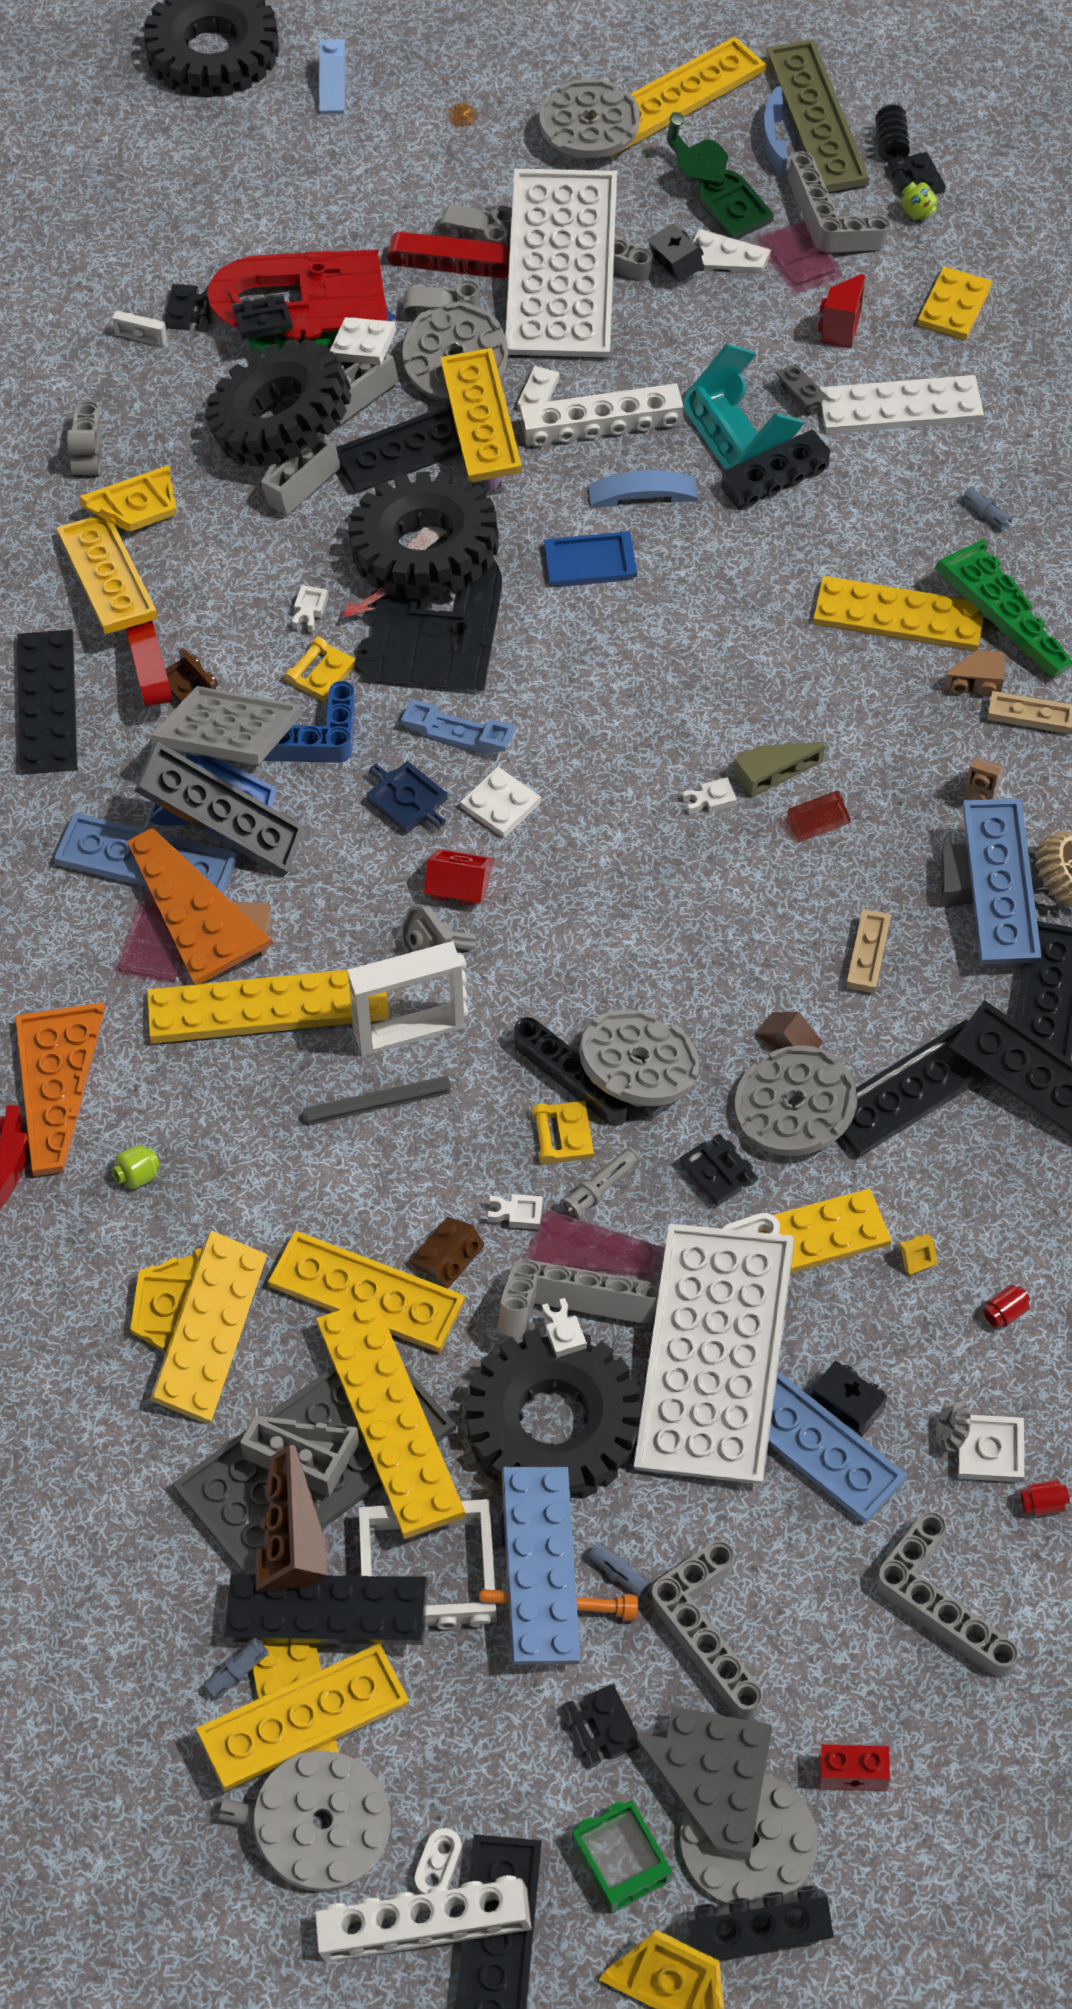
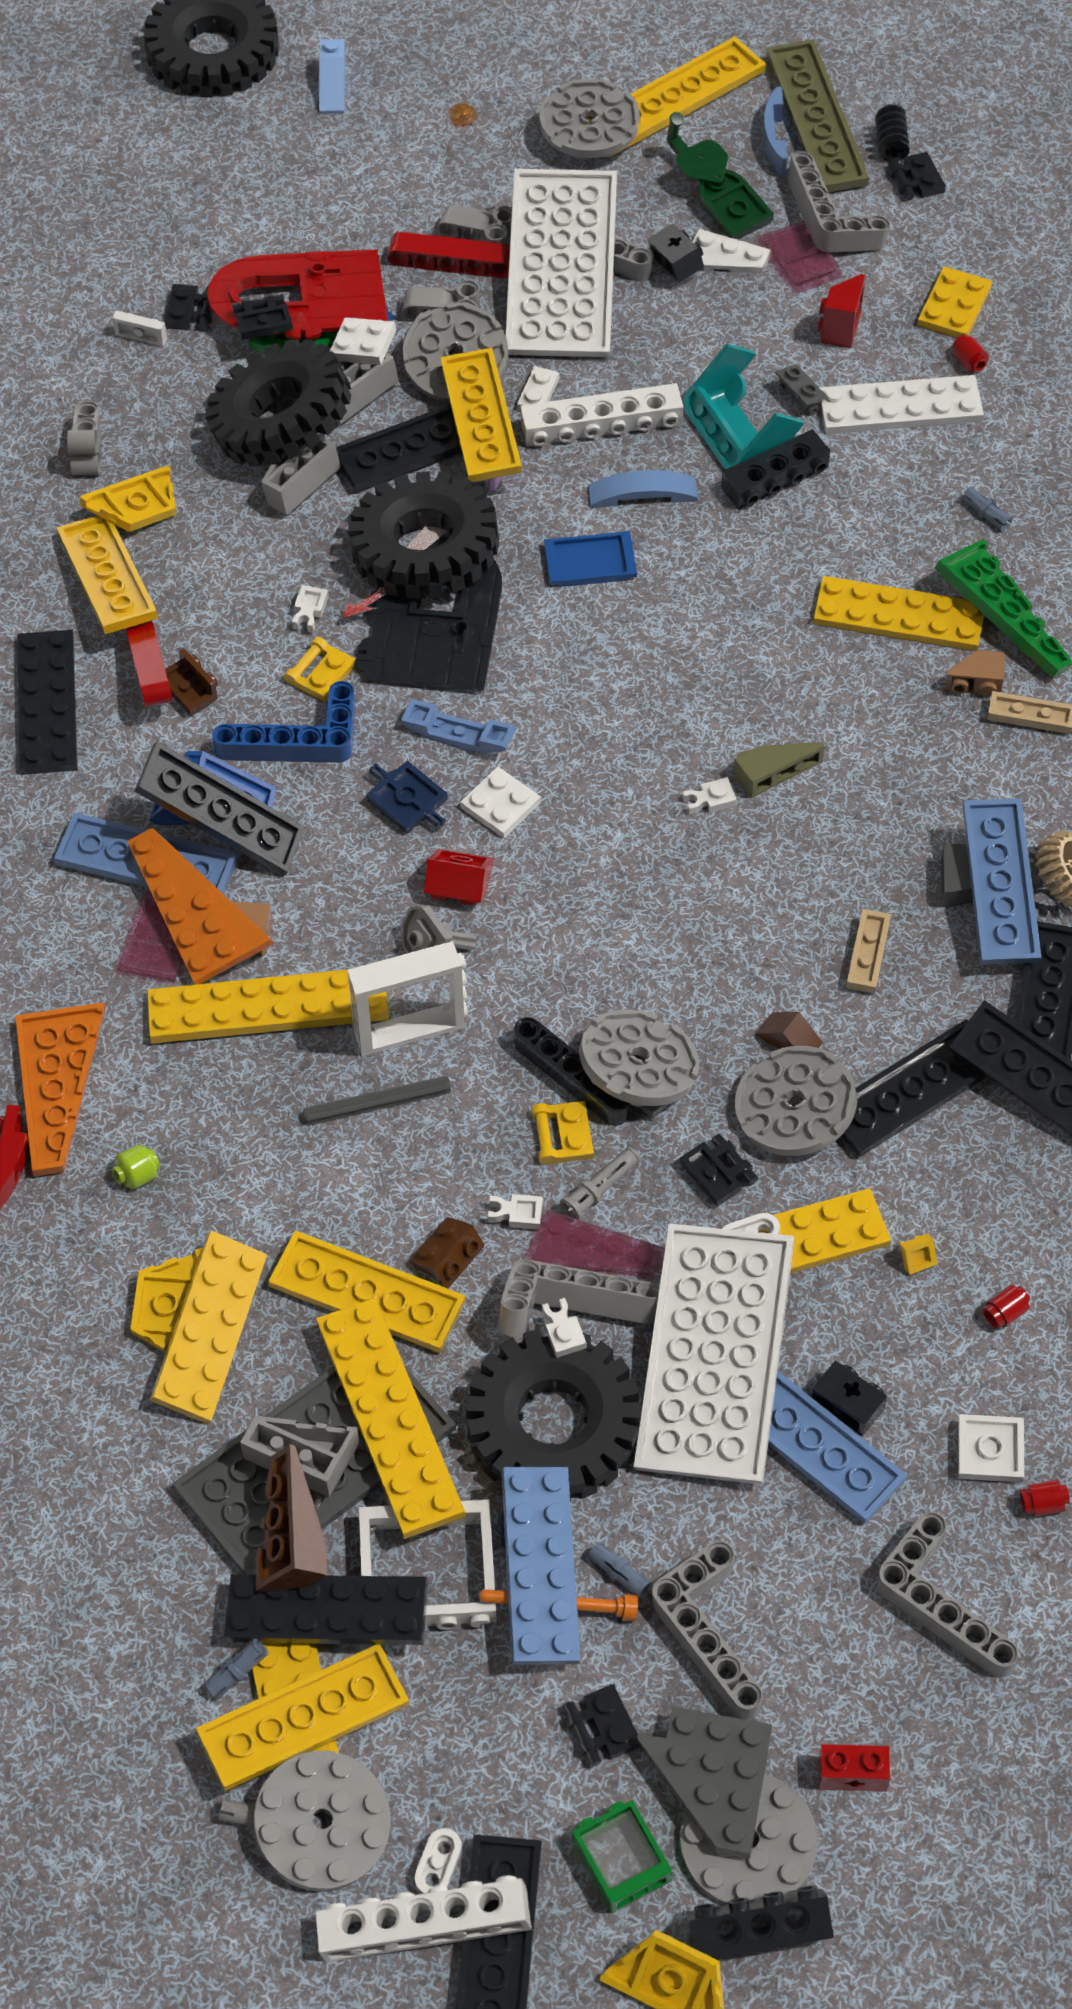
light grey plate [151,686,302,766] -> none
clear red slope [787,790,851,842] -> none
lime head [900,182,938,221] -> none
light grey gear [933,1401,971,1453] -> none
medium nougat slope [964,757,1005,800] -> none
none -> red brick [952,335,989,373]

